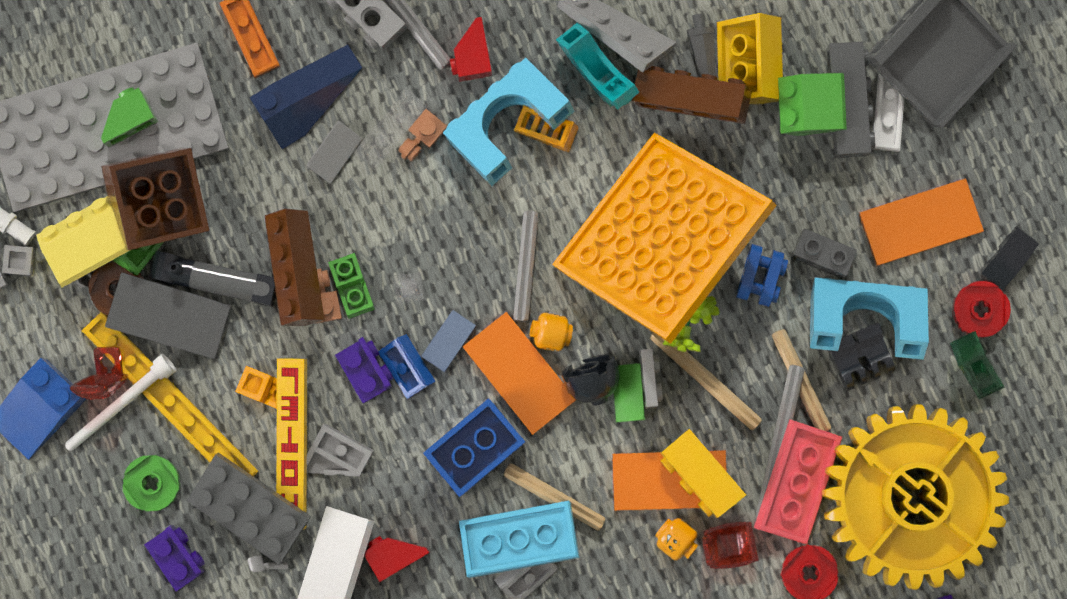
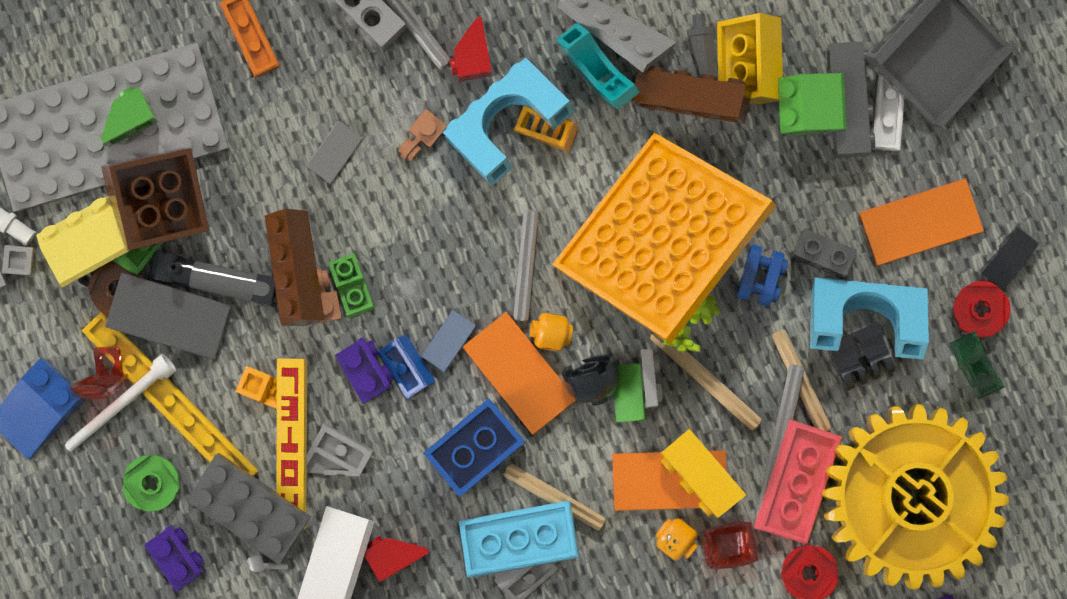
dark blue wedge [249,45,362,150] -> none

